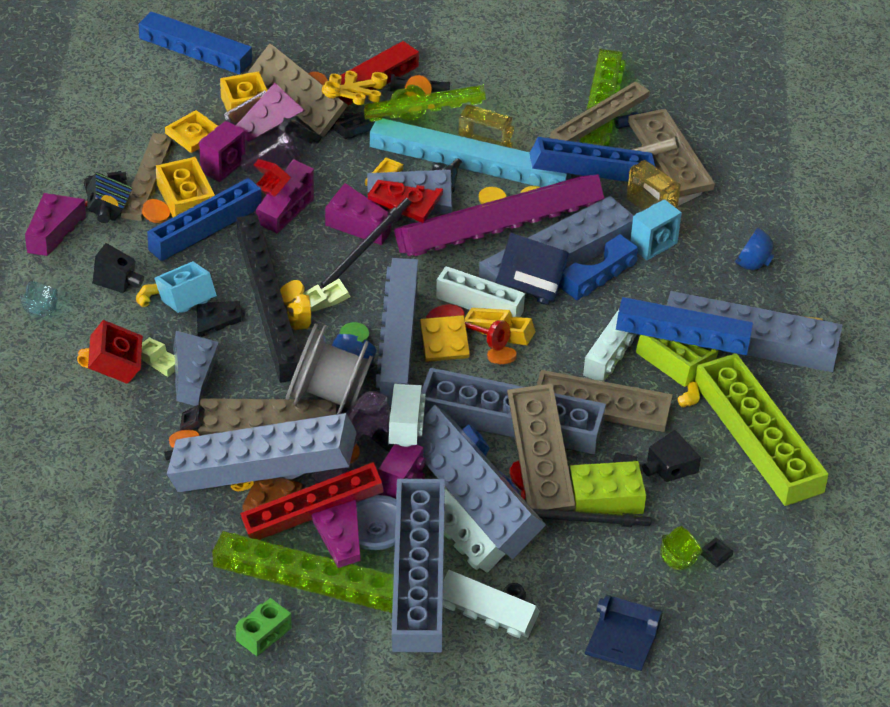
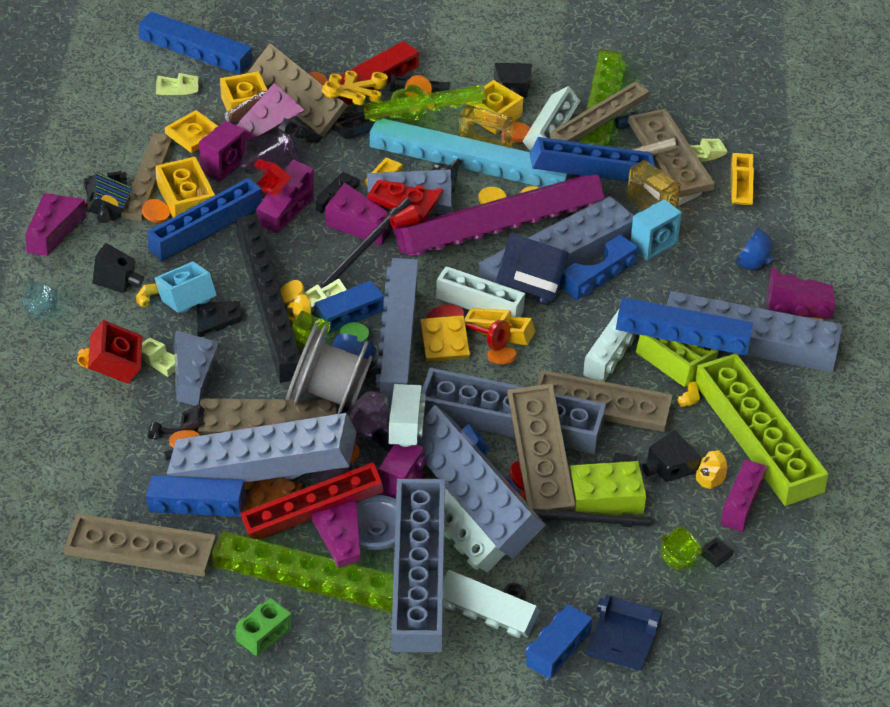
none -> dark tan plate [64,514,216,577]
none -> blue brick [146,476,246,517]
none -> black hand [147,422,181,440]
none -> yellowish green slope [156,73,198,95]
none -> clear neon green helmet [291,310,331,348]
none -> blue brick [314,281,384,334]
none -> black hinge [315,172,360,213]
none -> red cone [390,205,423,229]
none -> yellow brick [466,80,523,135]
none -> black torso [494,63,532,98]
none -> orange piece [504,122,530,142]
none -> light aqua brick [523,86,580,151]
none -> blue brick [525,604,593,679]
none -> yellowish green slope [690,139,728,162]
none -> yellow rock [696,450,727,489]
none -> magenta brick [720,459,767,532]
none -> yellow slope [731,153,754,205]
none -> magenta wedge [766,267,835,318]

